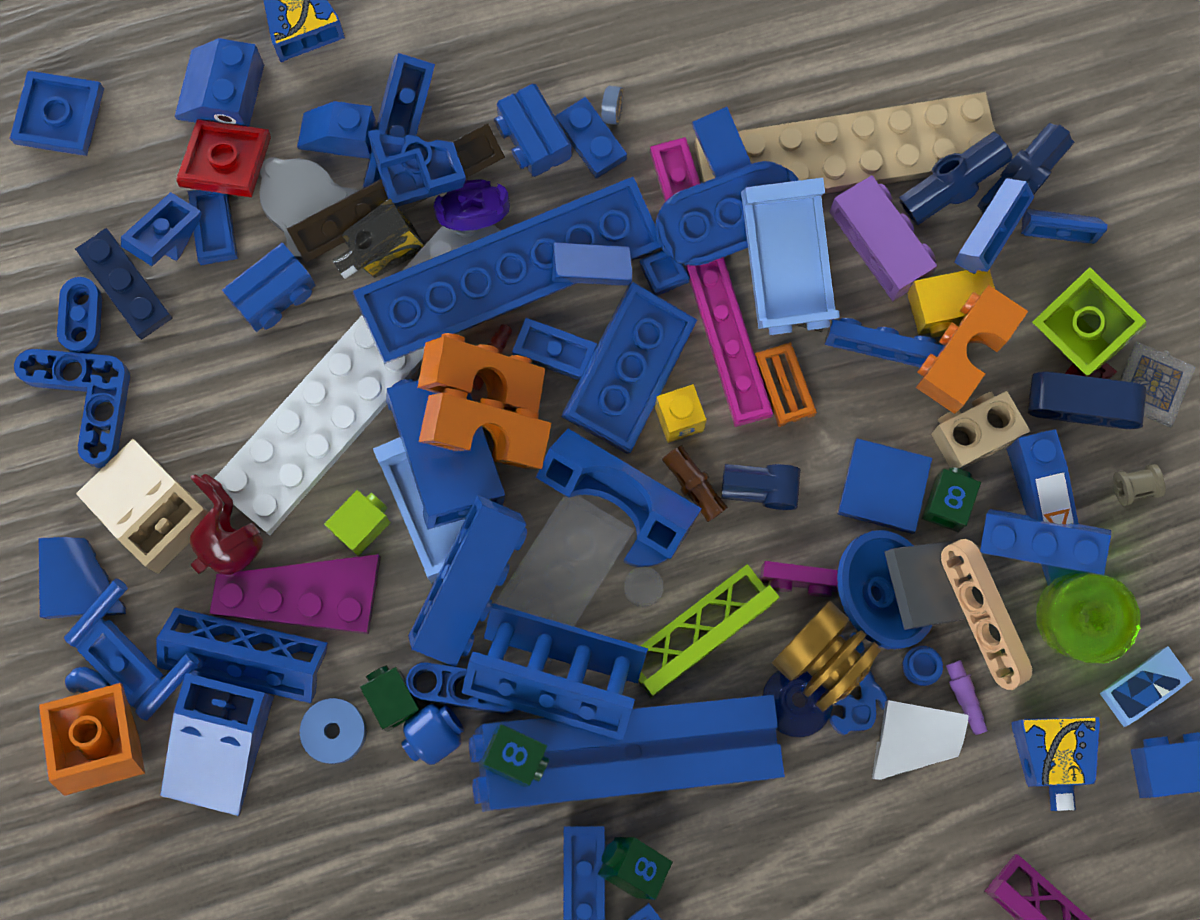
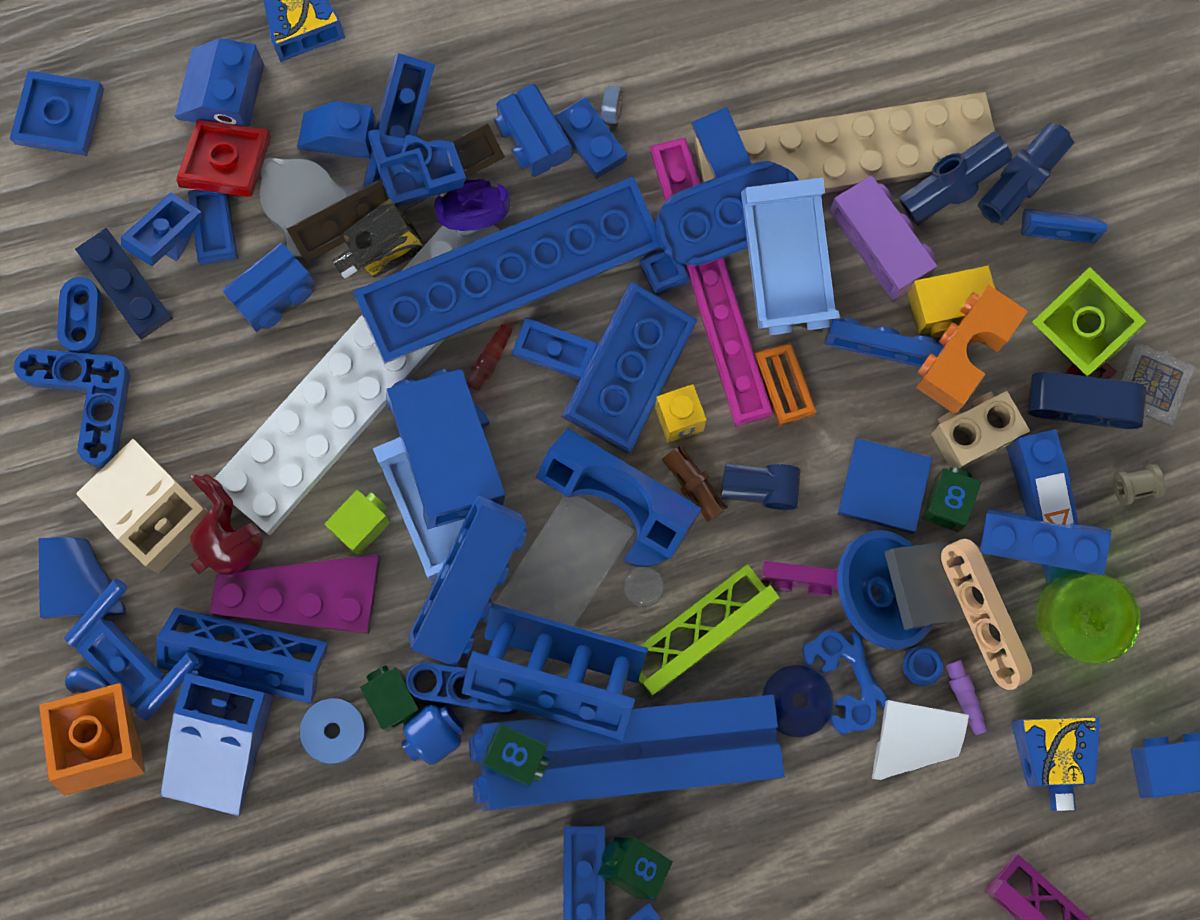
orange arch [418,333,545,412] -> none
orange arch [419,388,552,470] -> none
slope [552,243,632,286] -> none
pearl gold wheel [772,601,881,711] -> none
blue piece [954,178,1034,274] -> none
slope [1100,646,1193,727] -> none

